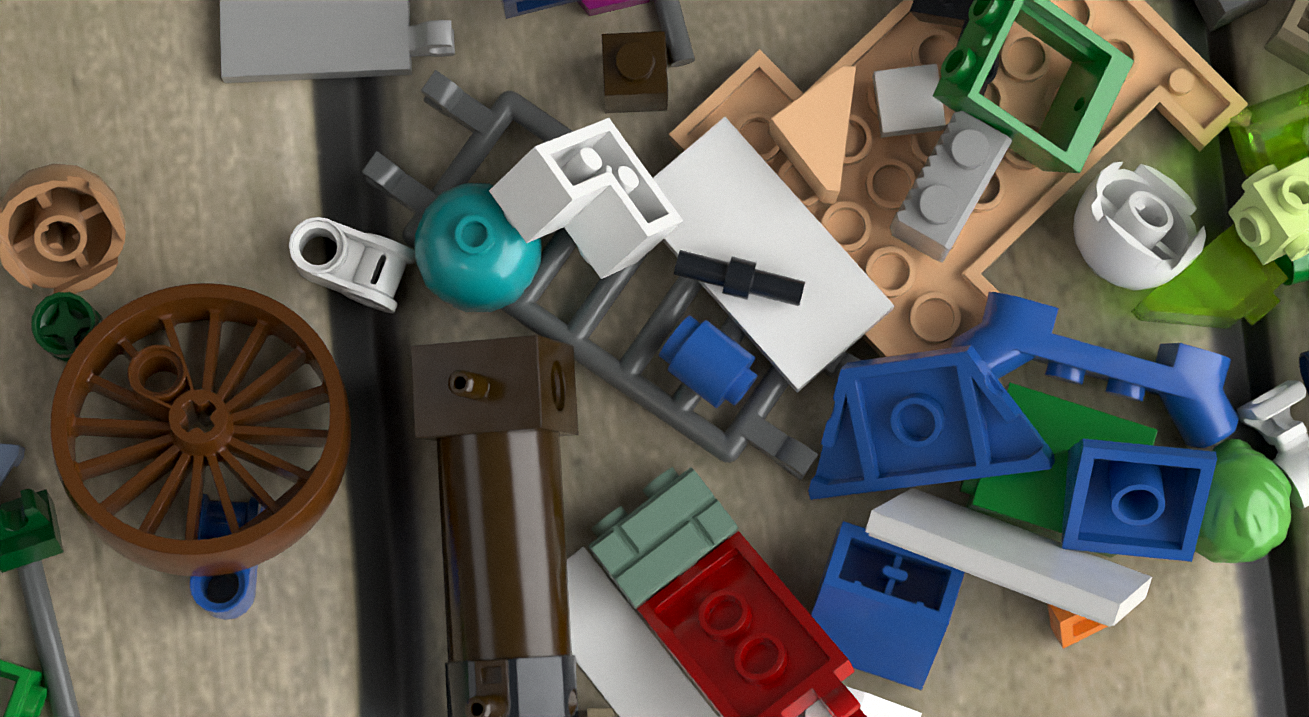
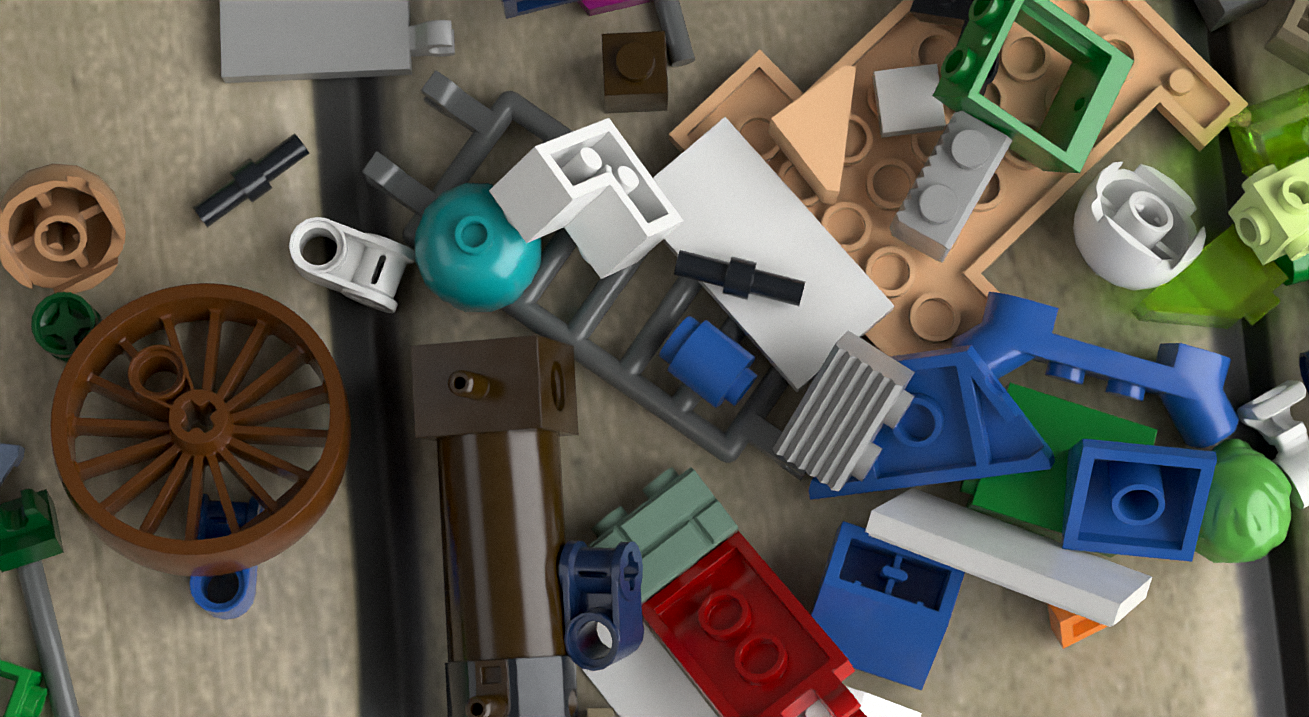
none -> black bar [192,133,310,228]
none -> dark blue piece [559,540,644,671]
none -> light grey brick [773,330,915,492]

